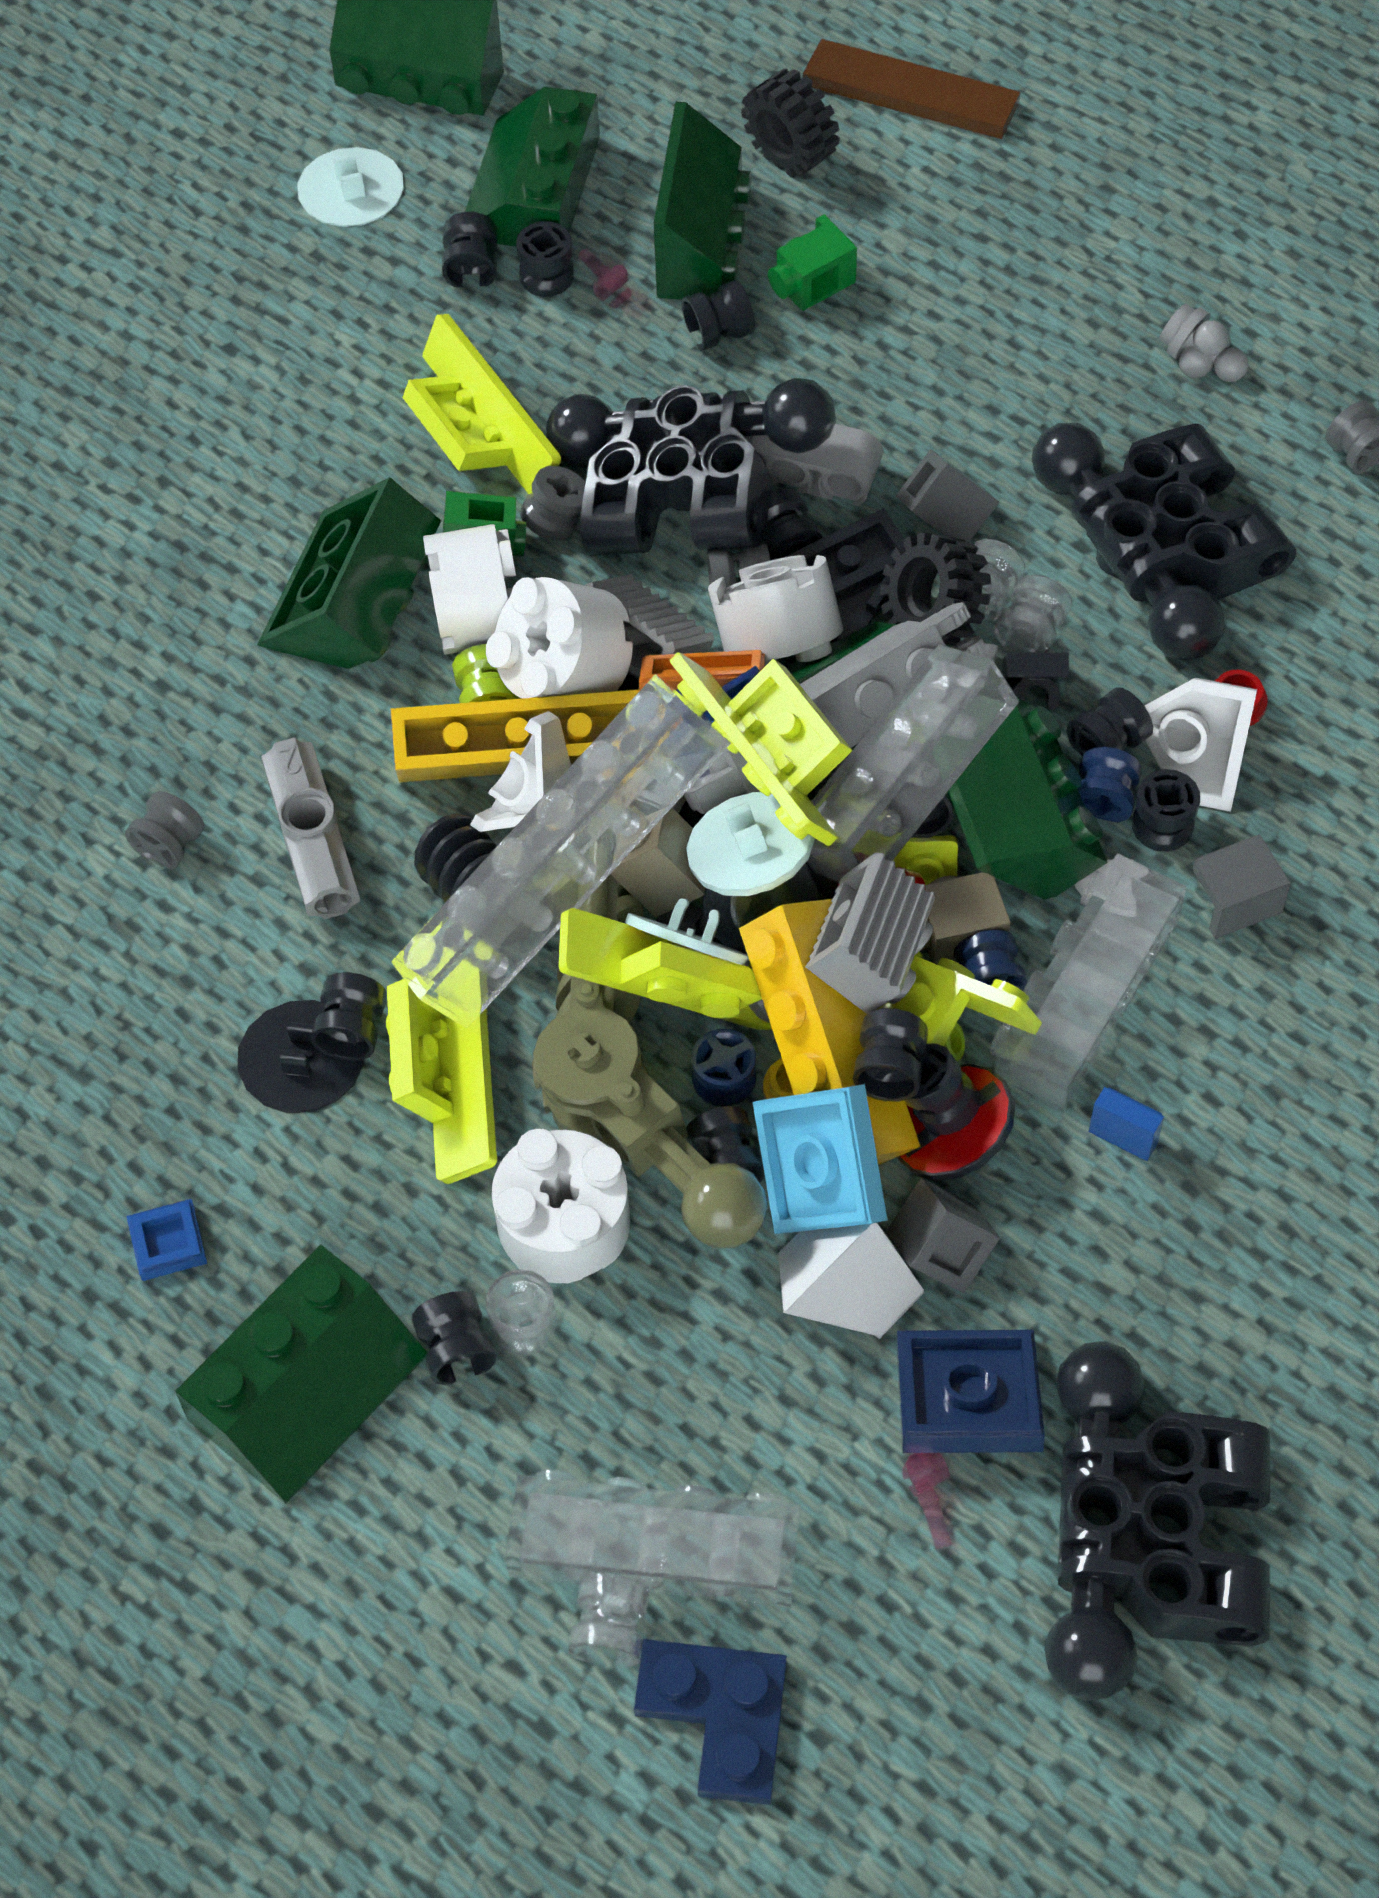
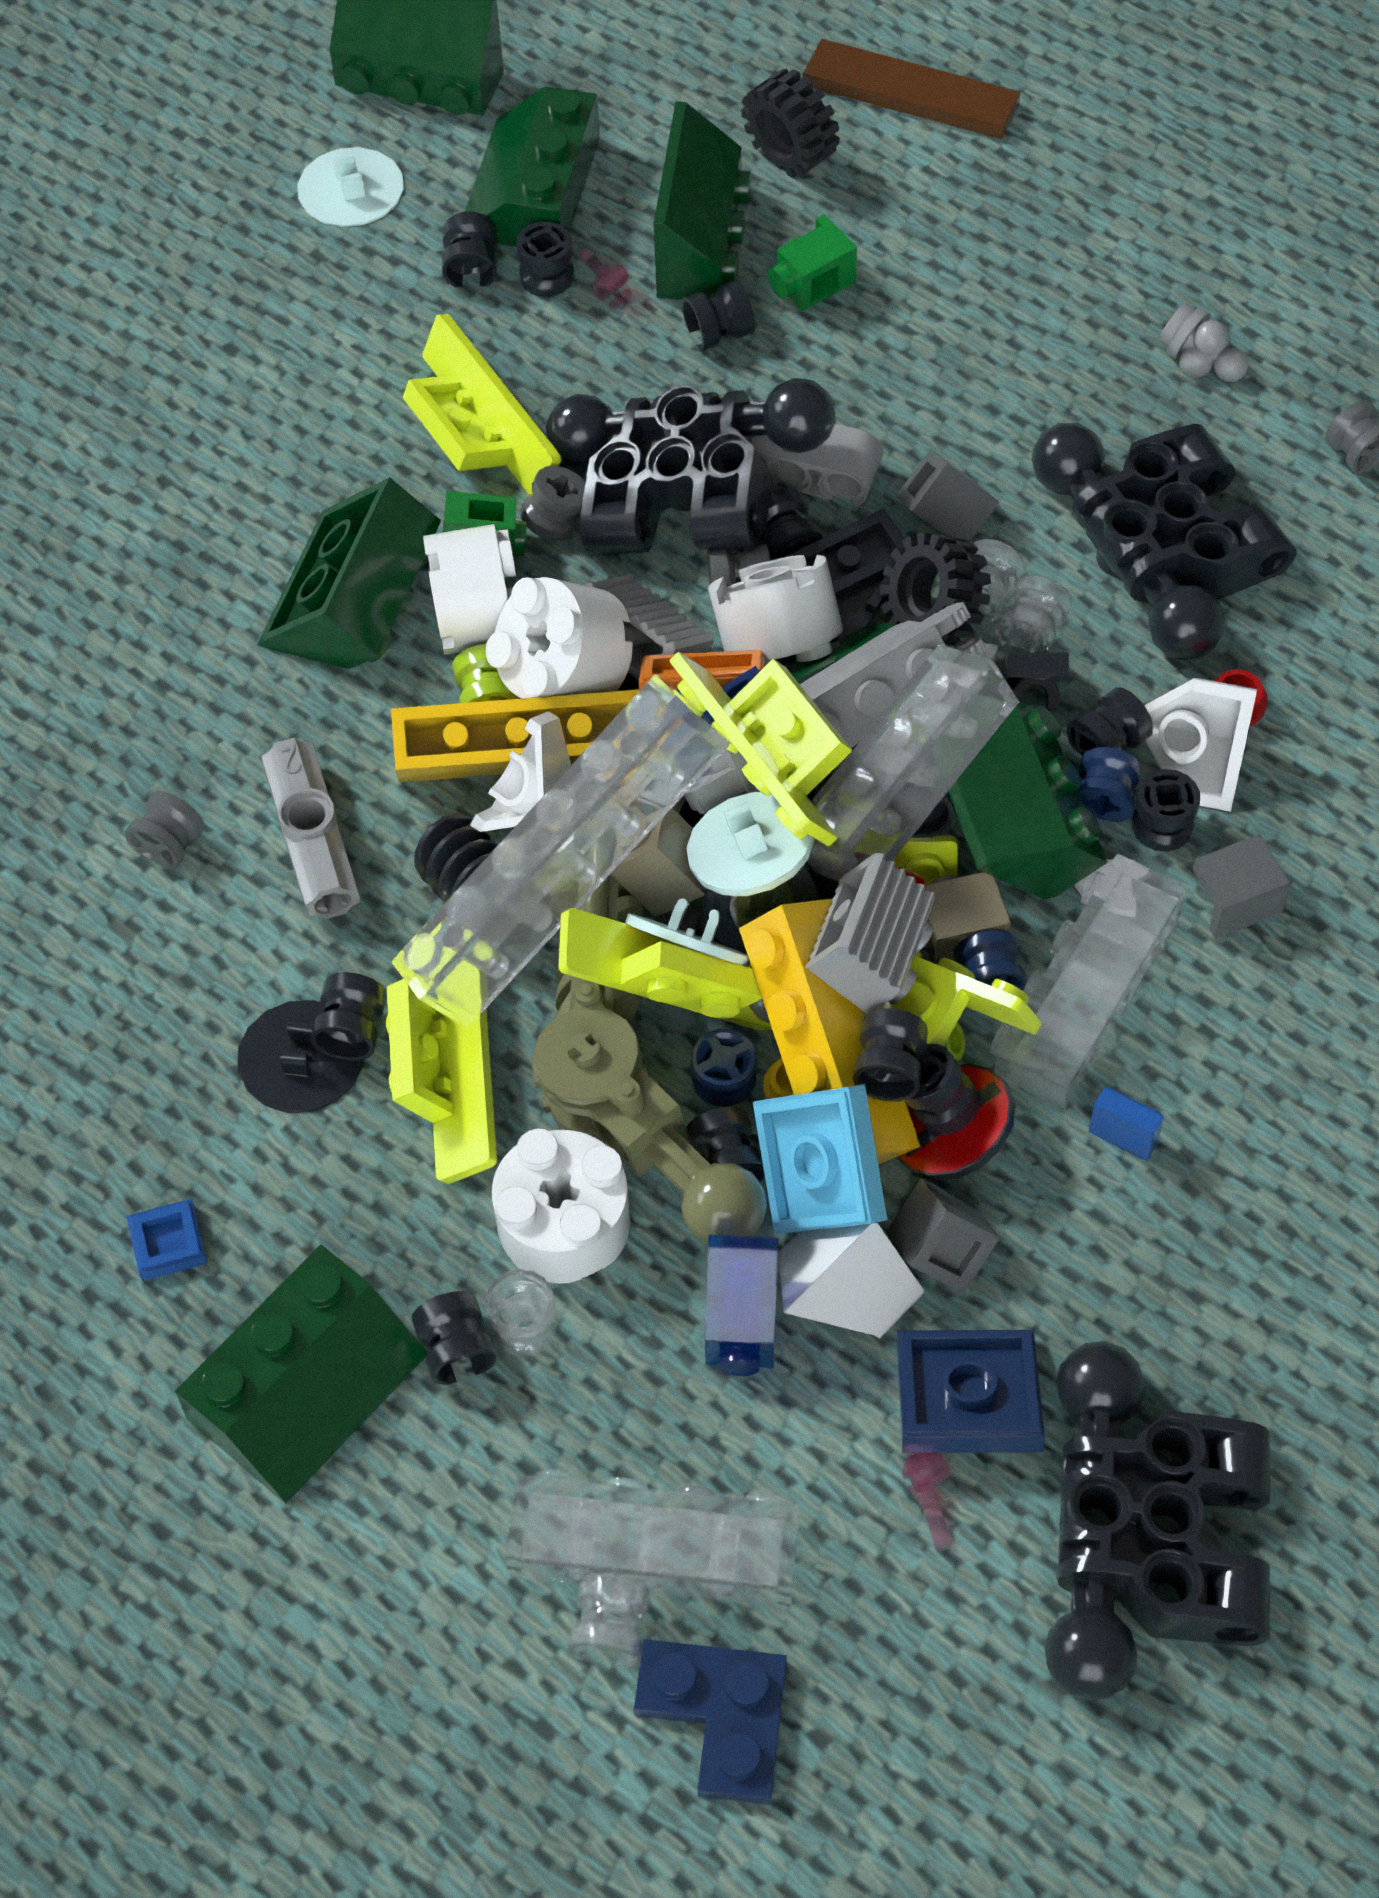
none -> clear blue slope [705,1234,779,1377]

